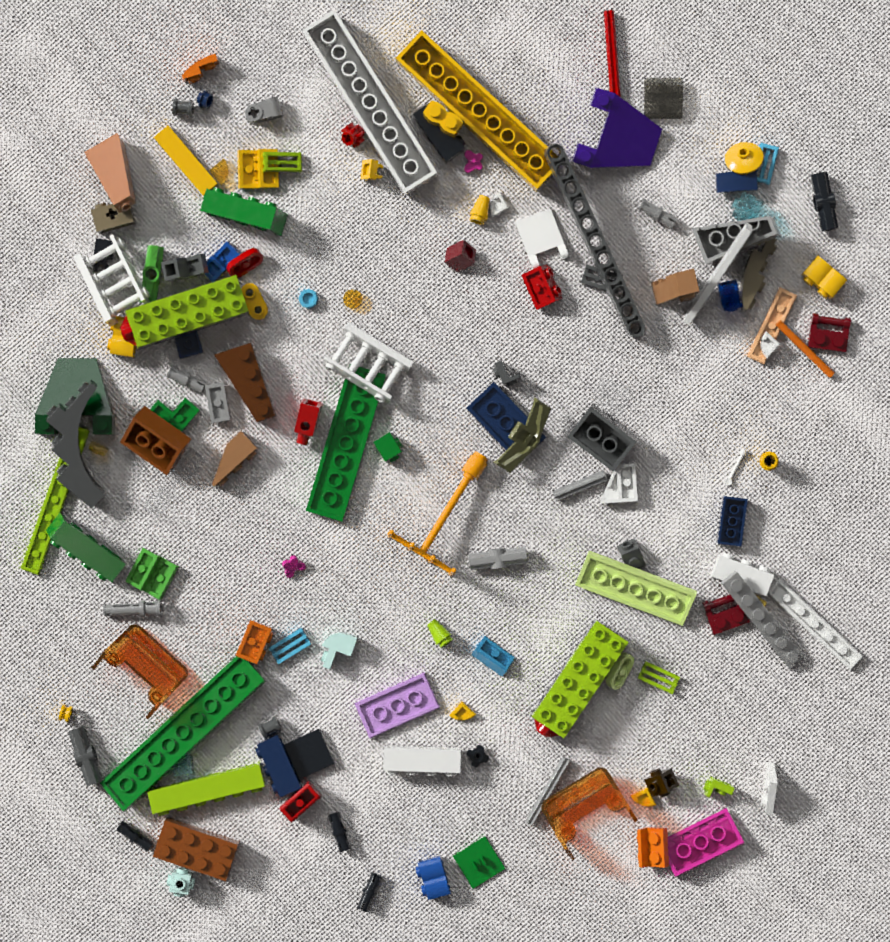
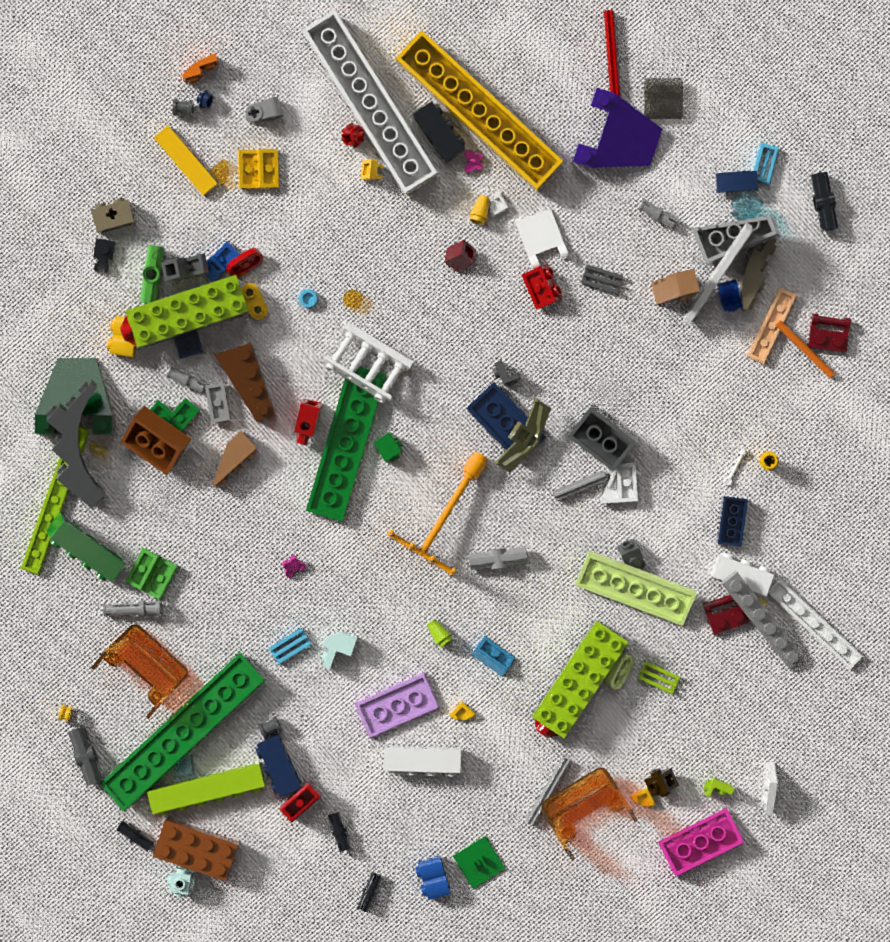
white fence [74,234,150,326] -> none
nougat slope [84,133,136,213] -> none
green wedge [200,187,288,236] -> none
orange bracket [236,620,273,664] -> none
lime tile [263,152,302,172] -> none
black tile [284,728,335,780] -> none
yellow brick [423,101,463,137] -> none
black plate [467,745,489,767] -> none
dark grey beam [544,144,645,337] -> none
orange bracket [637,827,669,868] -> none
yellow dish [725,142,764,174] -> none
white tile [760,331,780,359] -> none
yellow brick [801,256,847,299] -> none

